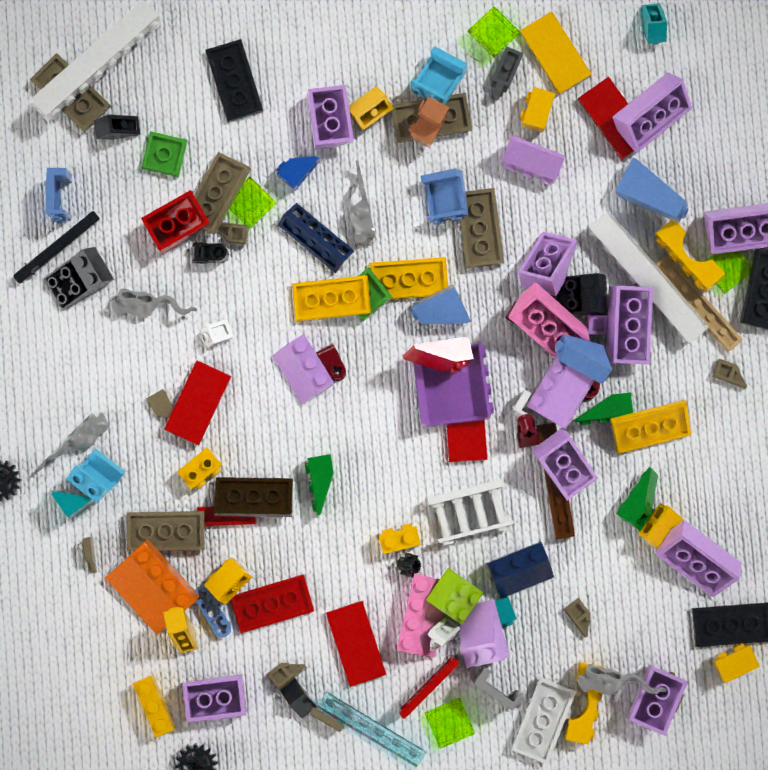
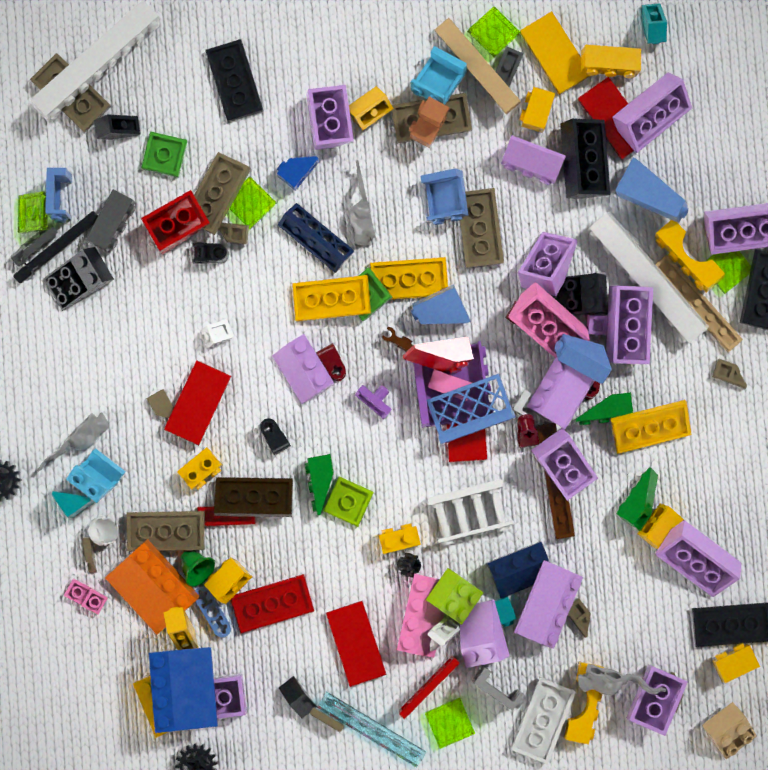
light grey animal [110,289,197,317] -> none
dark tan tile [267,663,307,691] -> none
none -> dark grey hinge [10,223,58,267]
none -> clear neon green tile [17,191,48,234]
none -> bright pink slope [64,578,108,615]
none -> dark grey brick [86,189,136,253]
none -> white hair [88,516,117,546]
none -> blue slope [149,647,218,733]
none -> green hat [181,551,215,586]
none -> black piece [260,418,291,456]
none -> lime tile [323,476,374,527]
none -> medium lavender tile [355,385,392,419]
none -> reddish brown plate [382,327,413,352]
none -> medium blue fence [427,374,516,444]
none -> bright pink slope [428,369,472,401]
none -> tan tile [434,18,521,115]
none -> lavender slope [514,560,583,649]
none -> black slope [560,118,611,199]
none -> yellow brick [581,44,641,78]
none -> tan slope [702,702,757,760]

